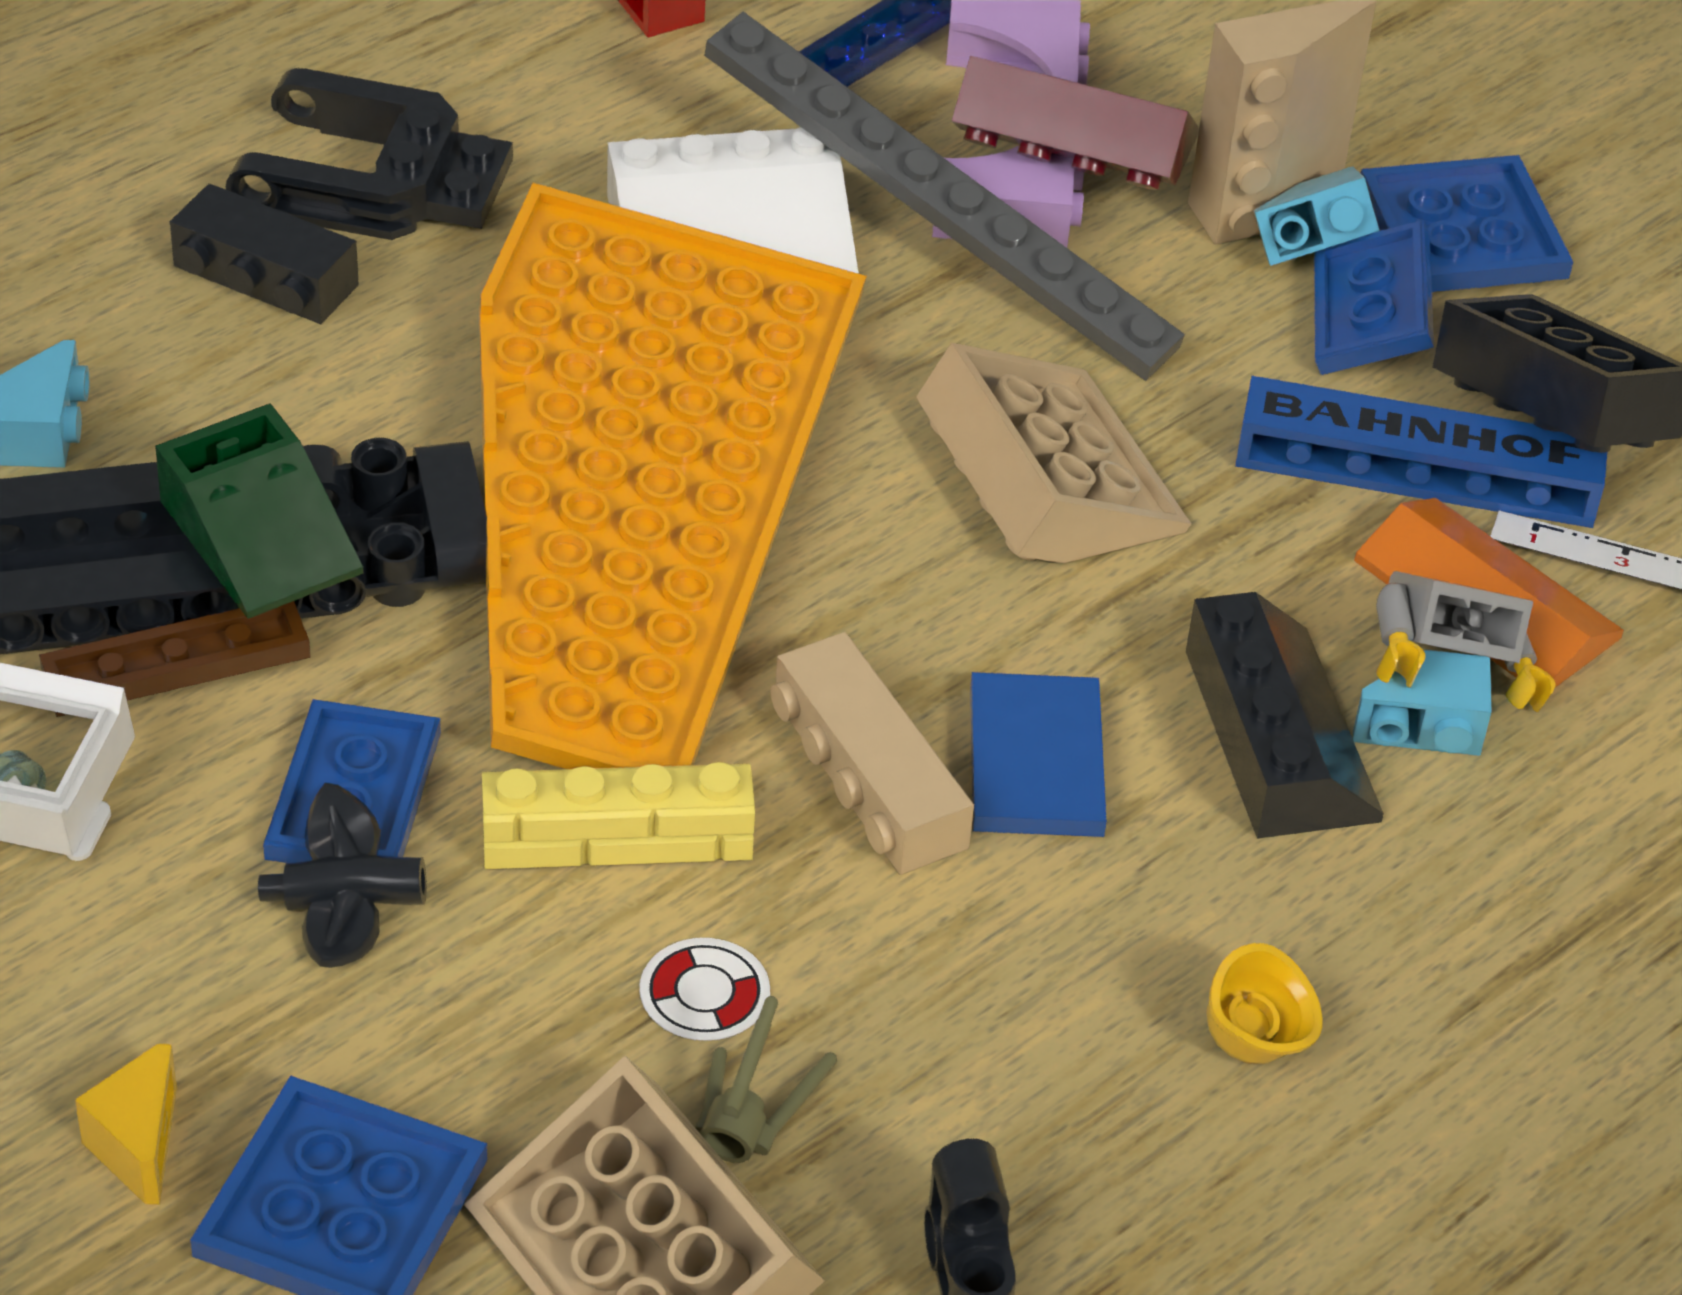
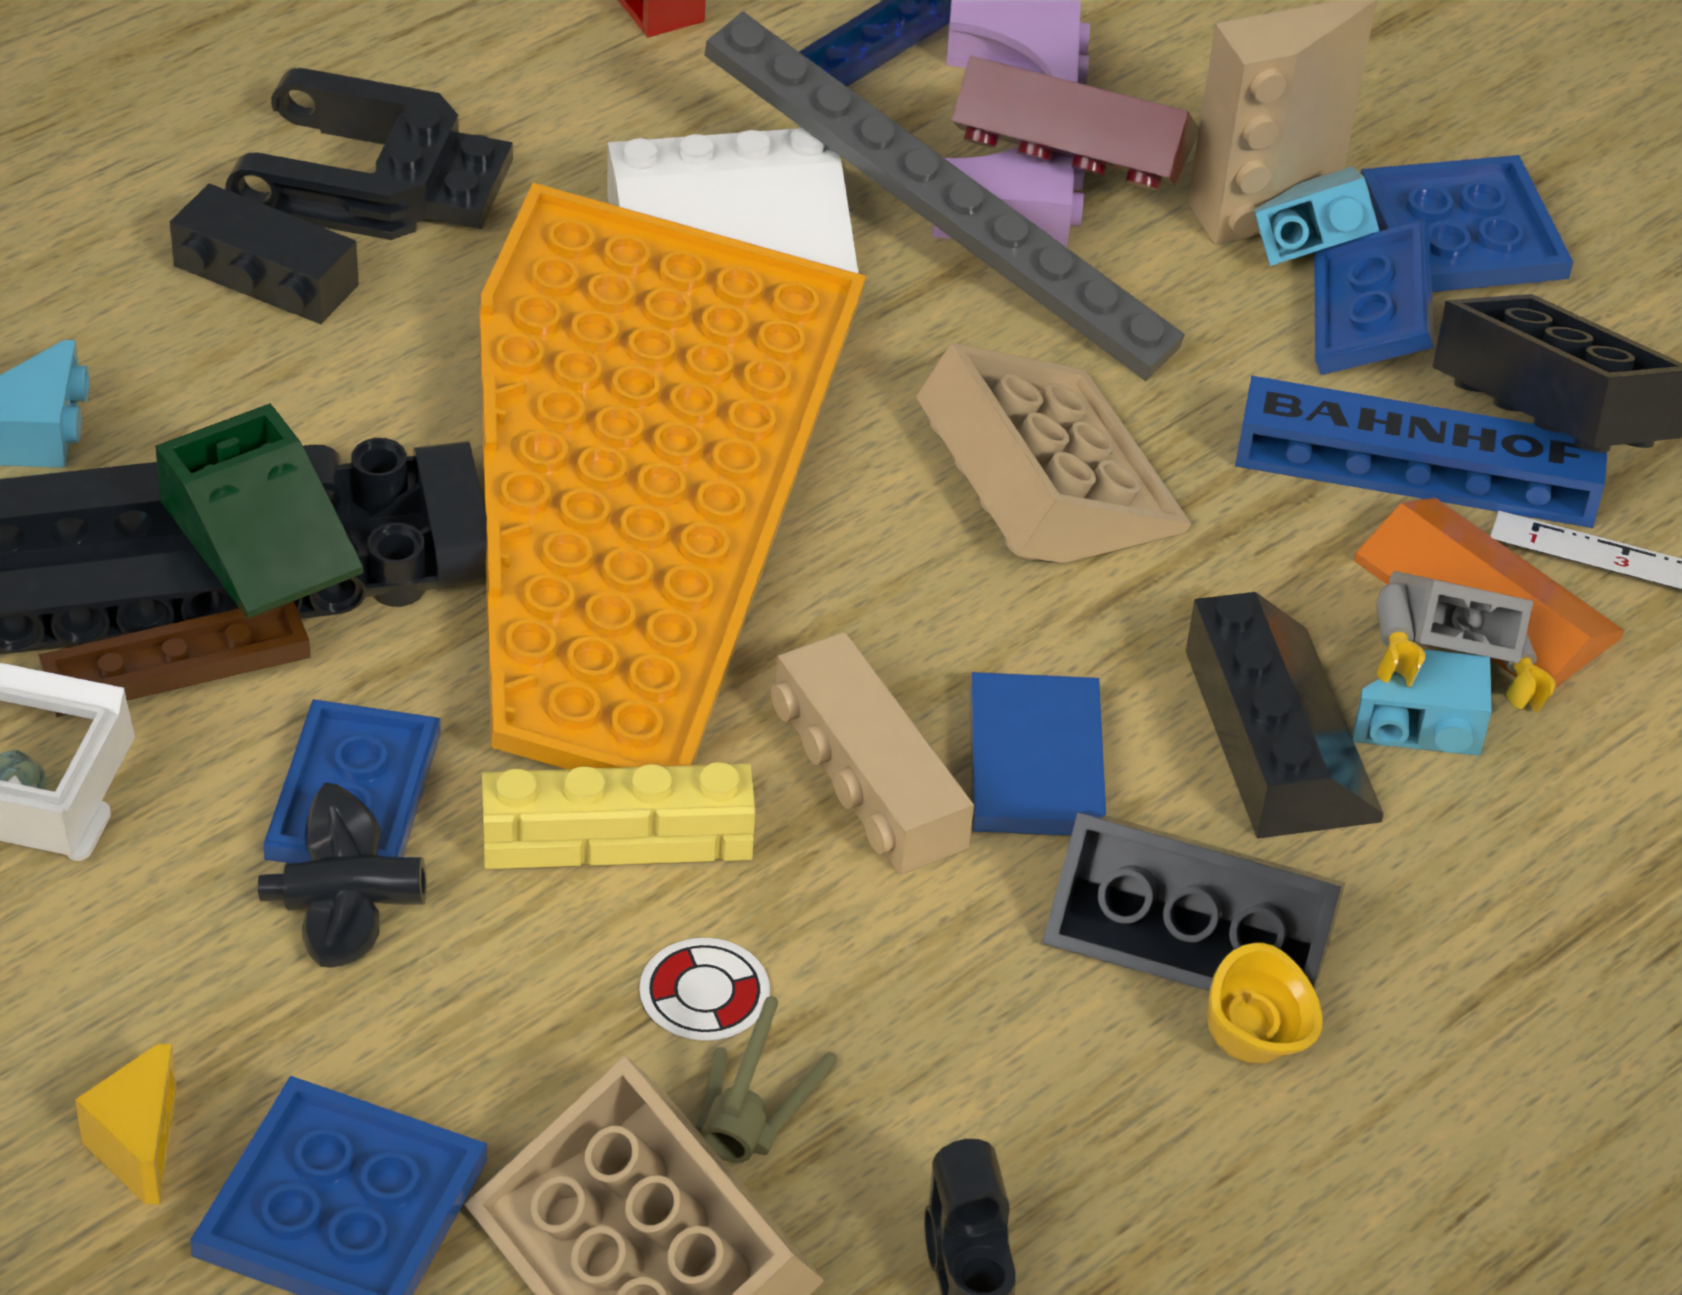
none -> black slope [1042,810,1346,991]

